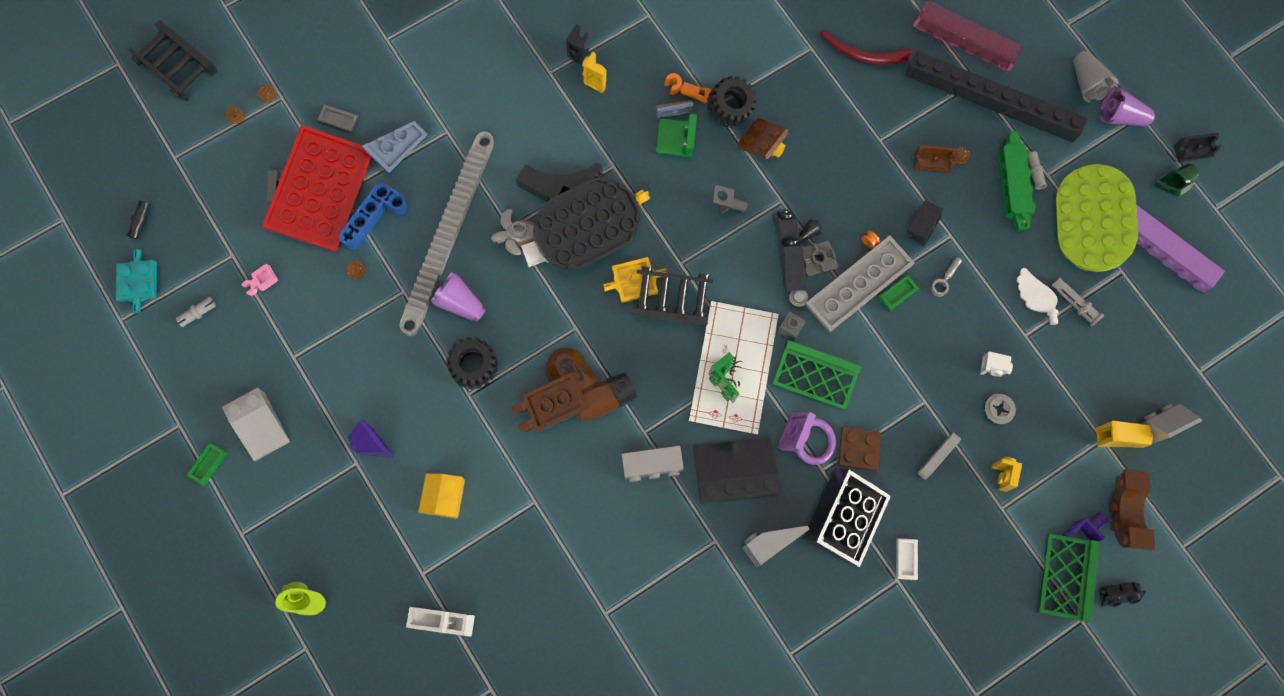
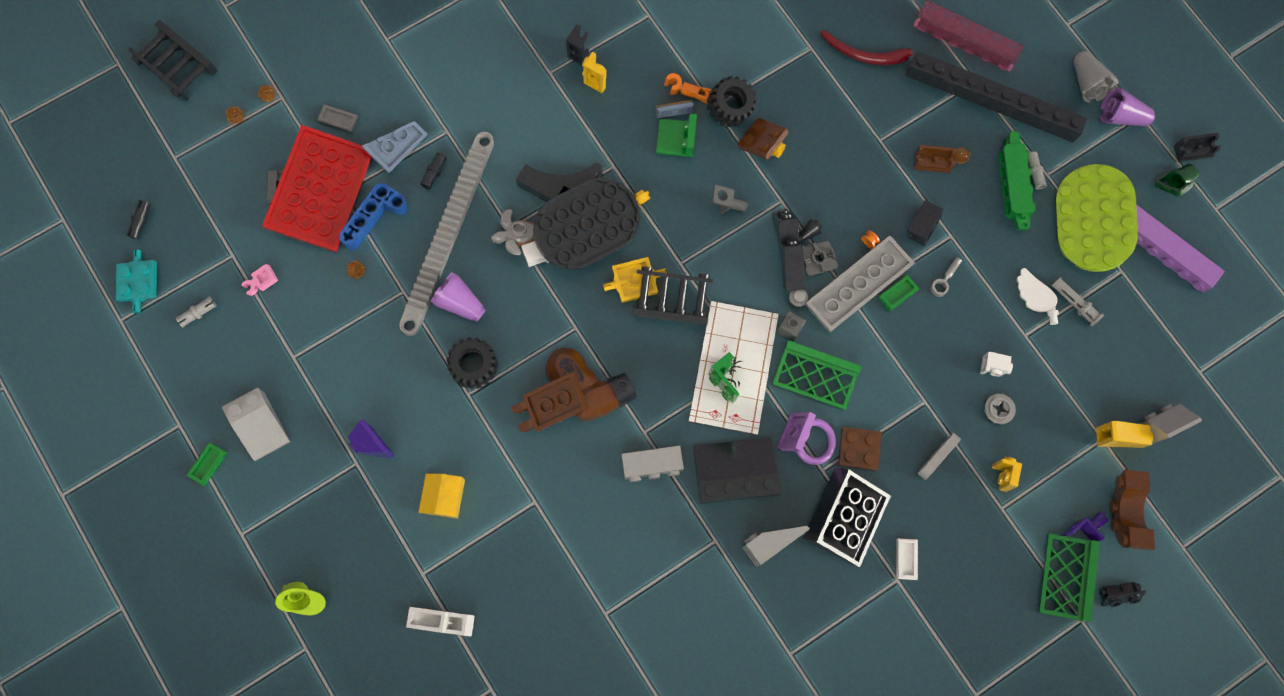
none -> black pin [420,152,447,190]

